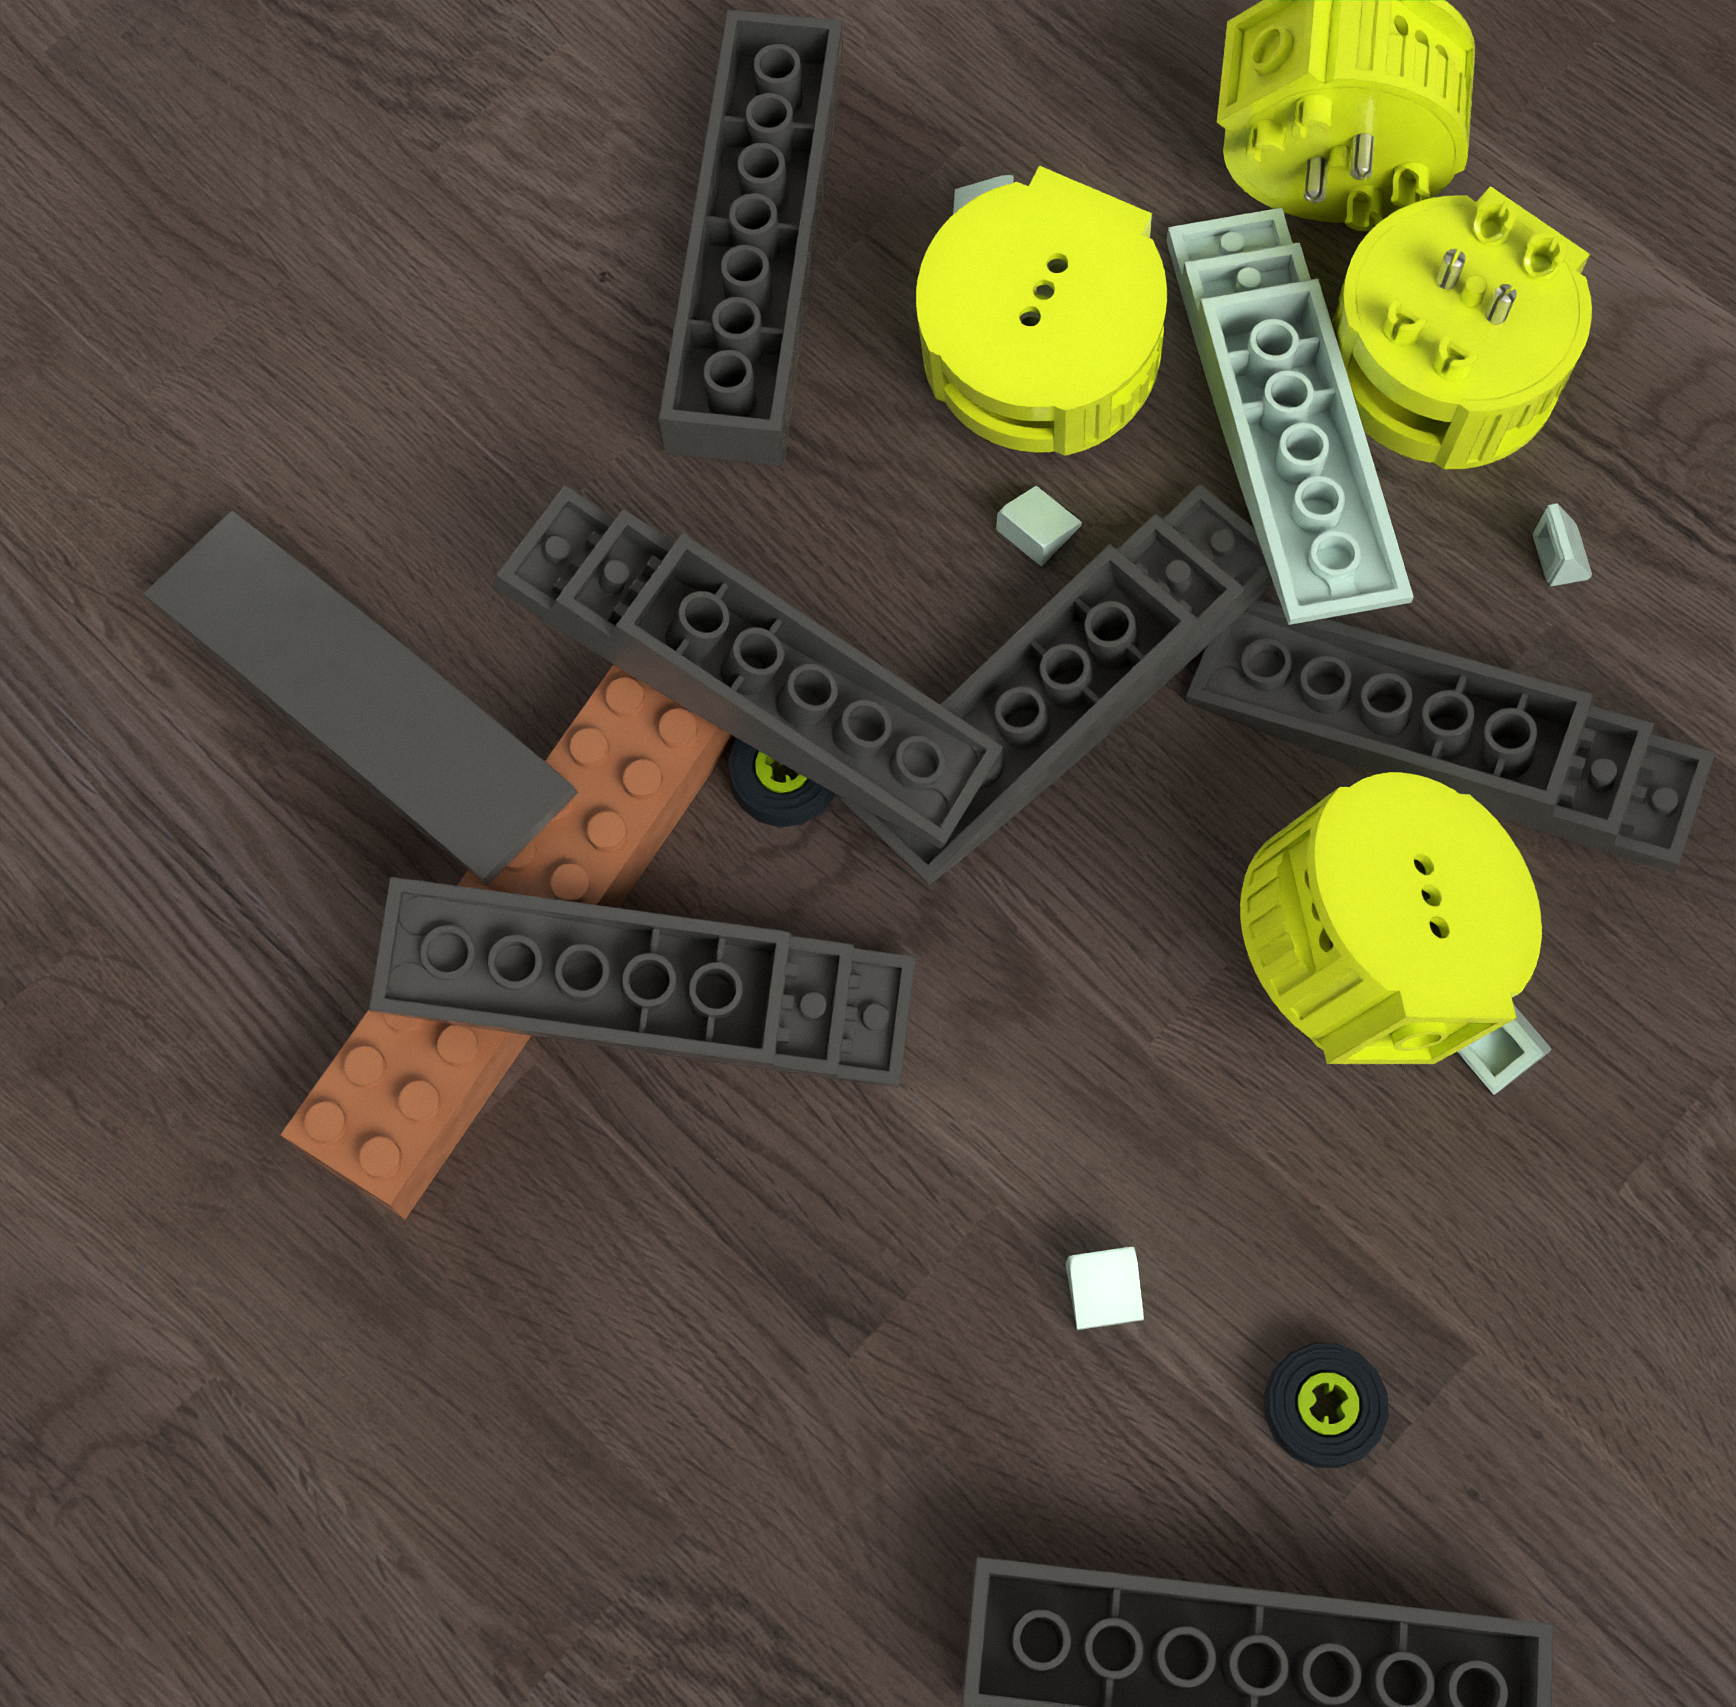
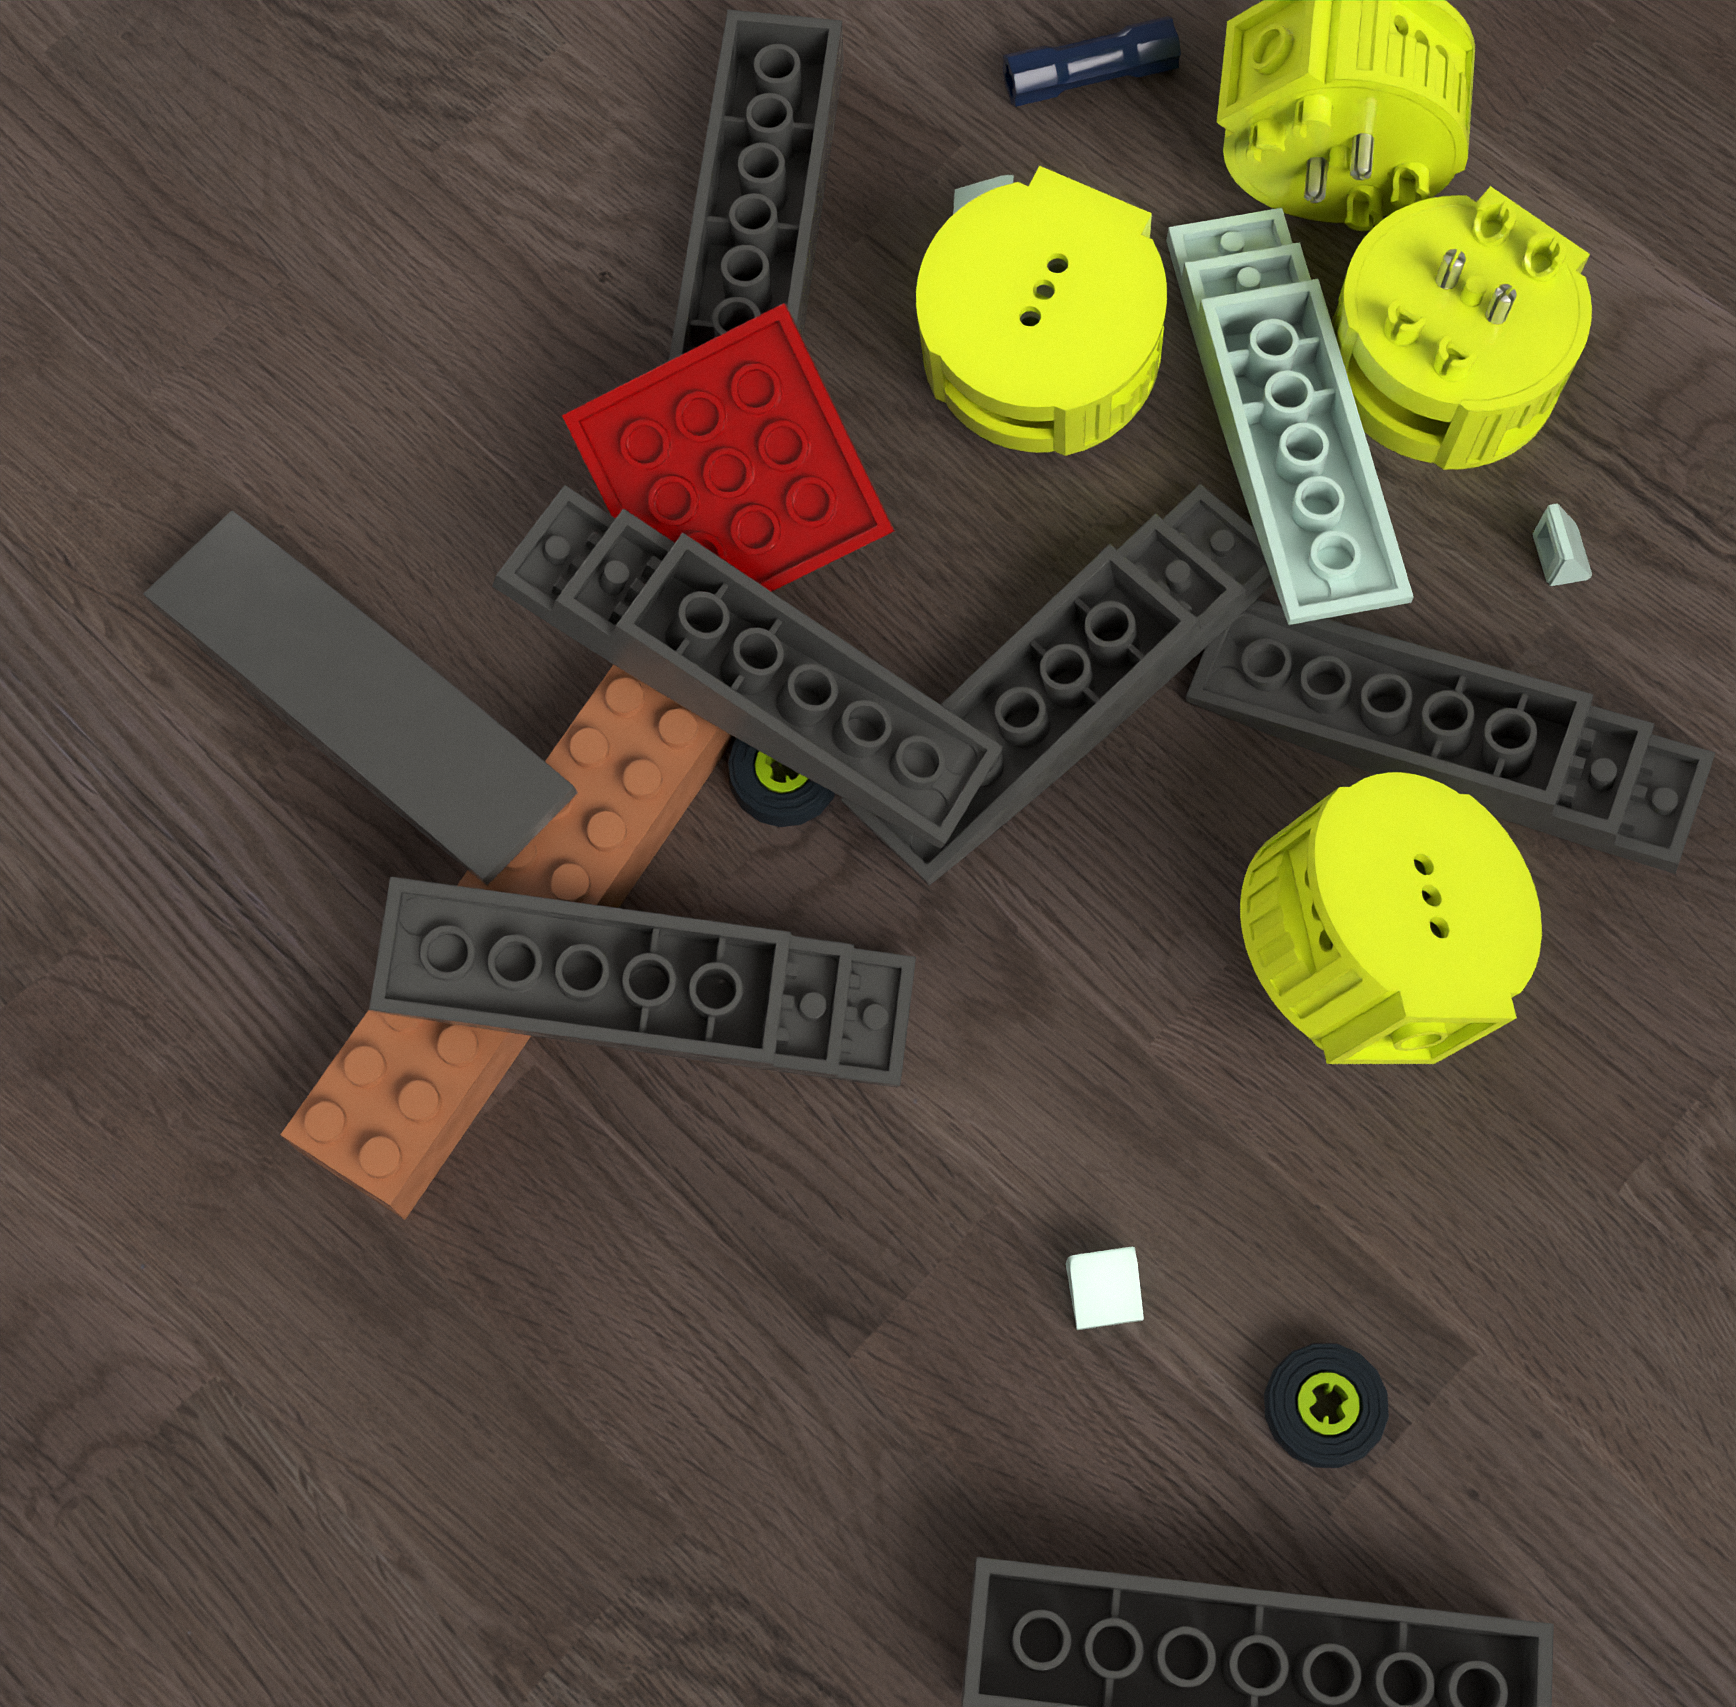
light aqua slope [996,486,1082,567] -> none
light aqua slope [1457,1004,1551,1095] -> none
none -> red plate [562,303,895,592]
none -> dark blue axle [1002,16,1181,107]

